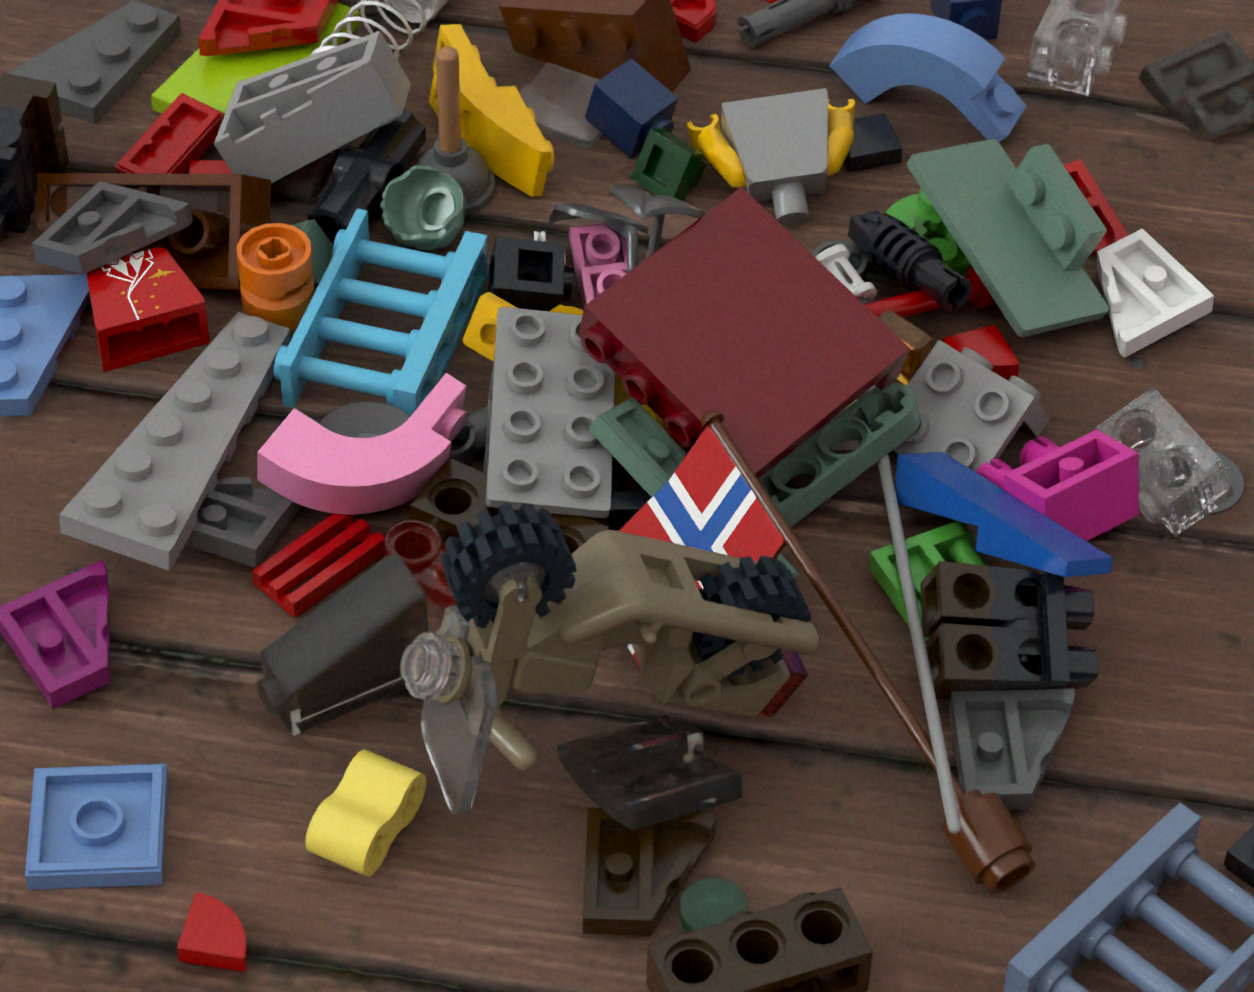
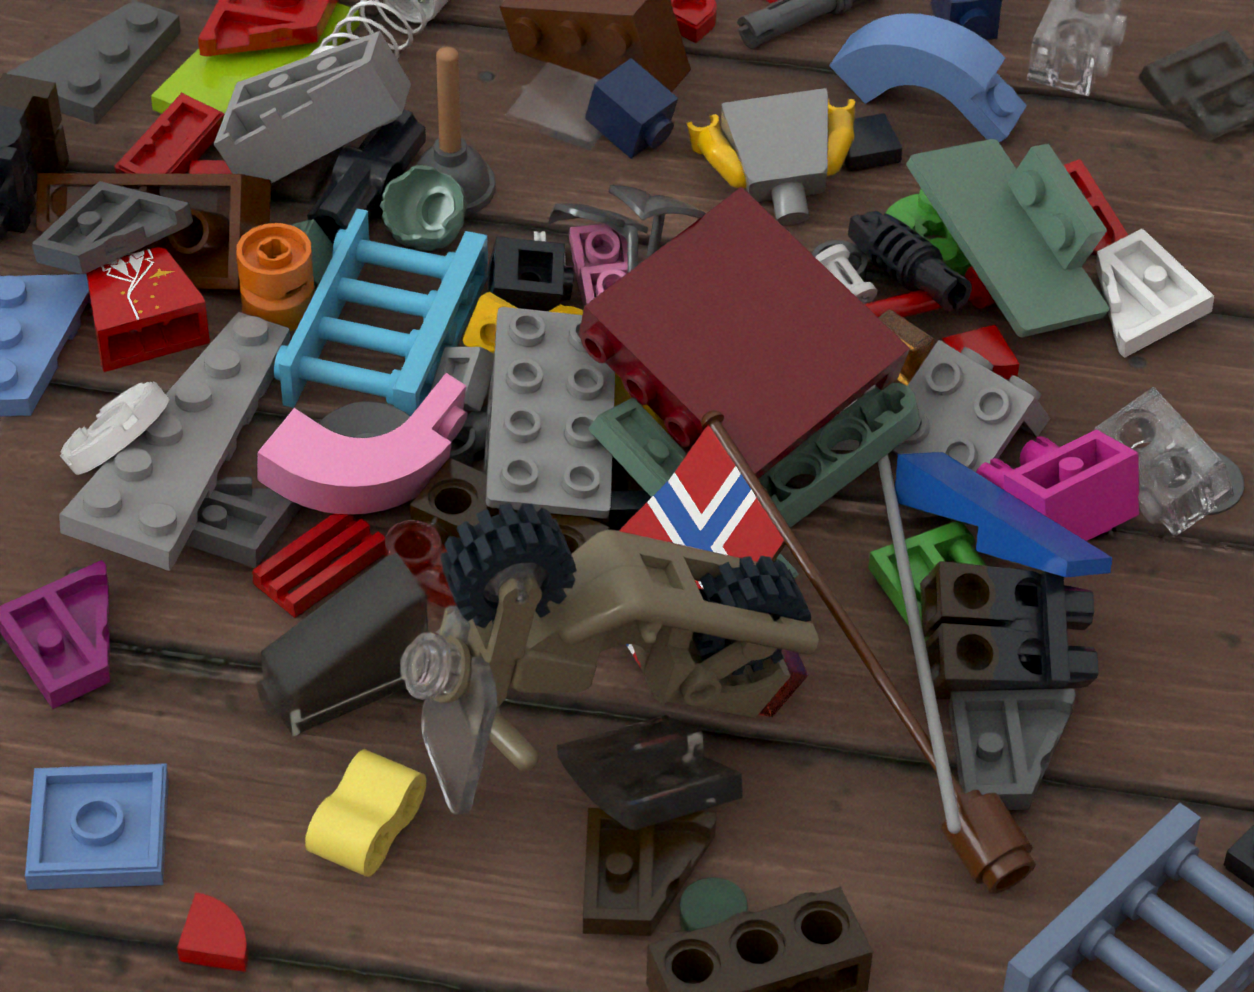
yellow slope [429,24,554,197] -> none
dark green tile [630,128,706,201] -> none
none -> white tile [60,381,169,475]
none -> light grey plate [430,347,494,411]

